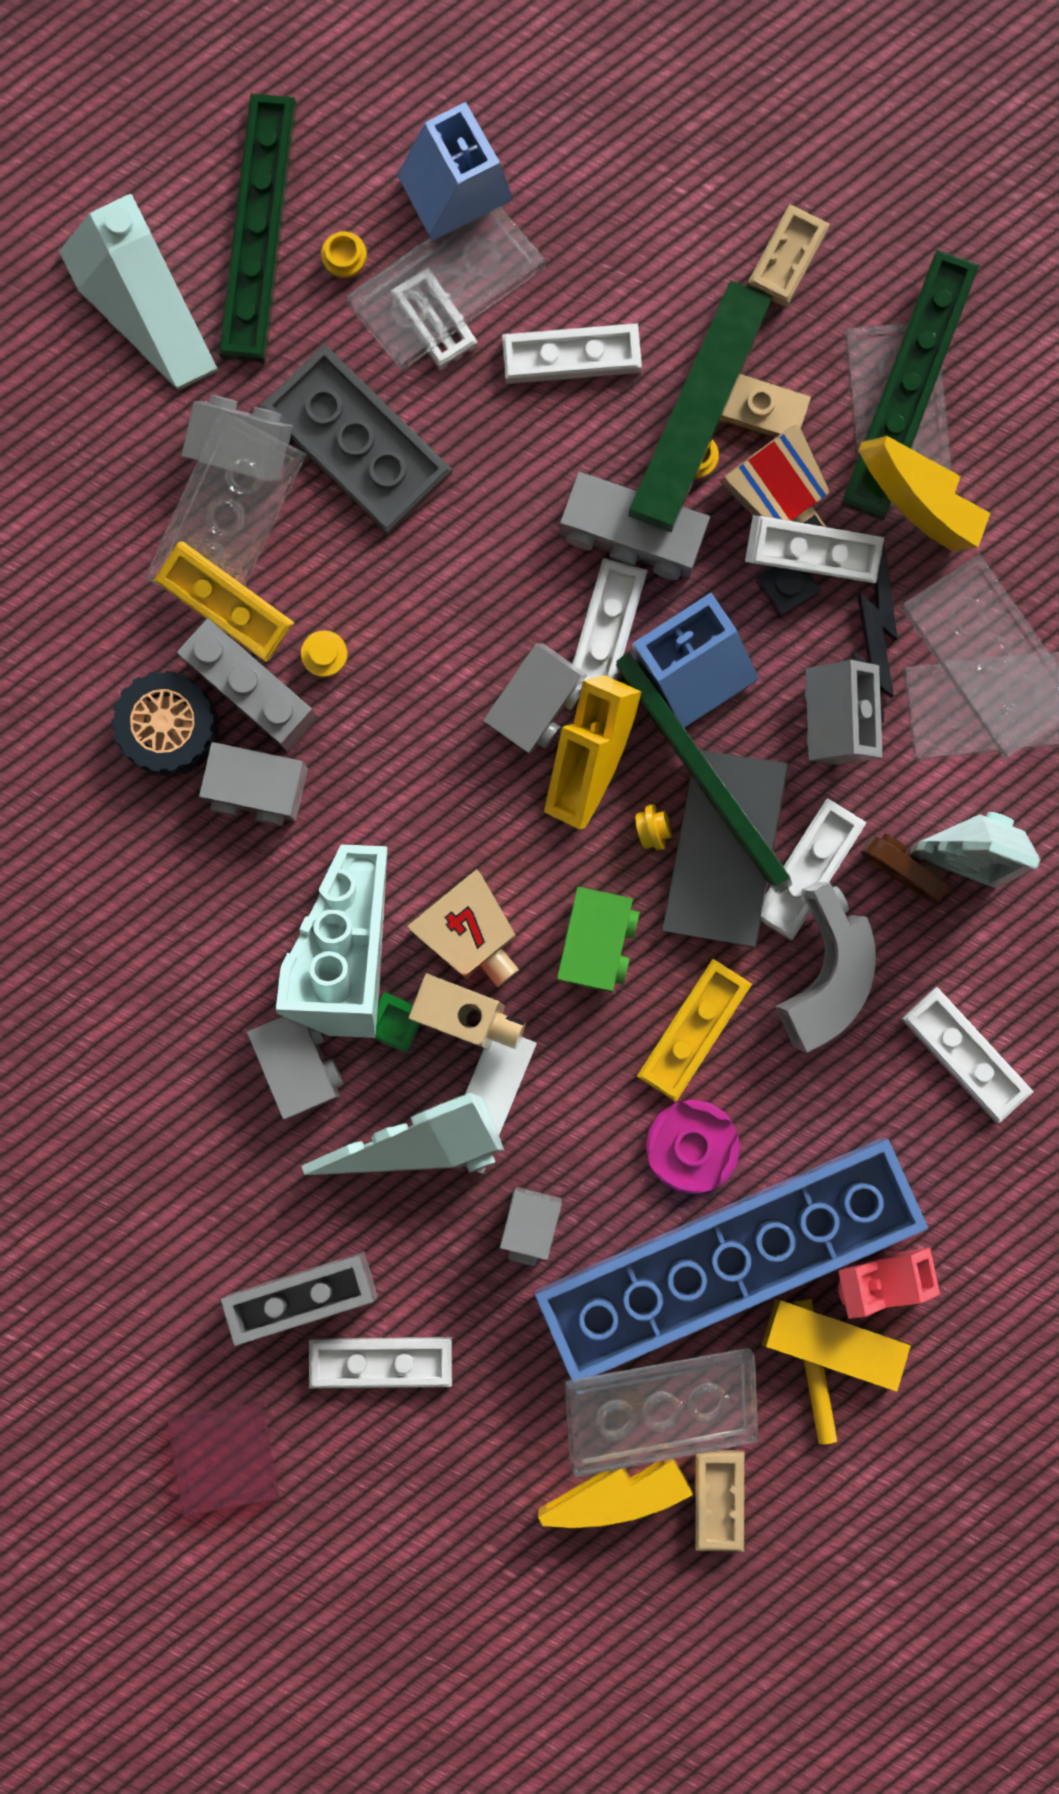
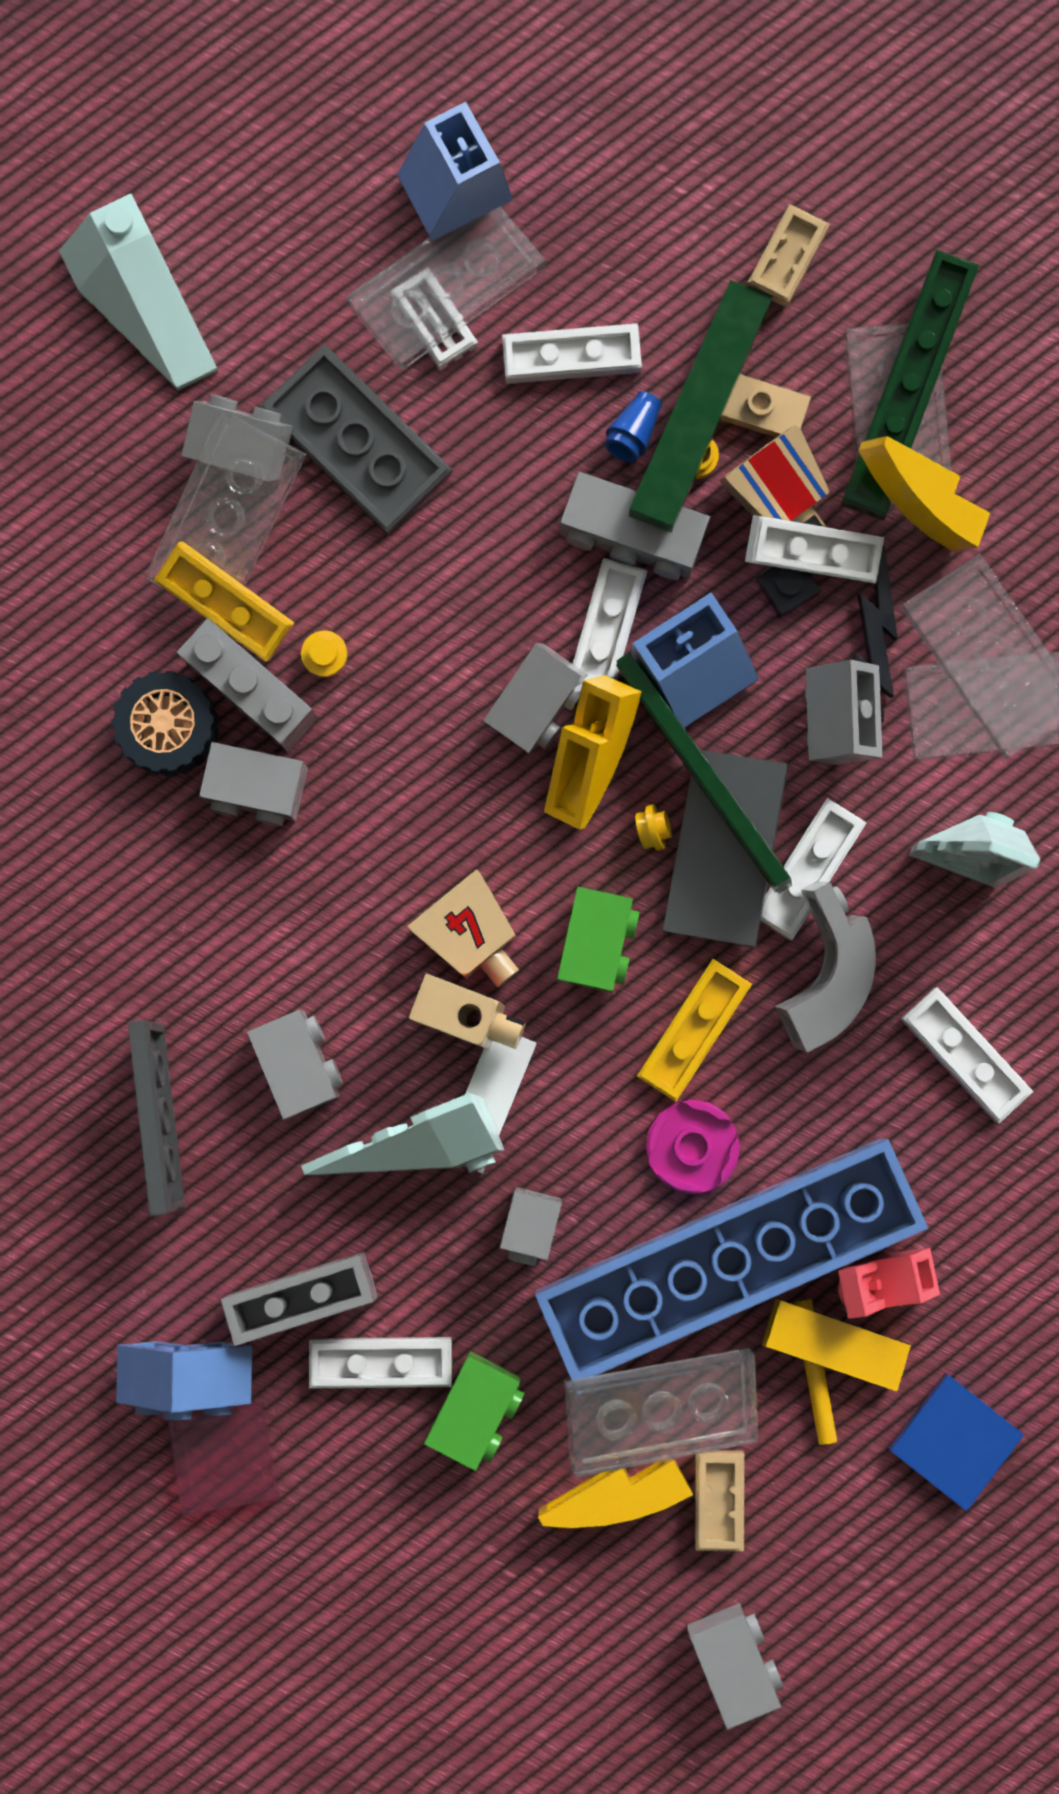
dark green tile [219,93,297,363] -> none
light aqua wedge [276,845,388,1038] -> none
yellow plate [321,232,367,278] -> none
green tile [374,992,421,1054] -> none
reddish brown plate [861,834,949,905] -> none
none -> medium blue brick [116,1341,252,1420]
none -> dark grey tile [128,1020,185,1216]
none -> bright green brick [424,1351,524,1471]
none -> blue cone [604,391,662,463]
none -> light grey brick [687,1603,784,1730]
none -> blue tile [888,1373,1024,1511]

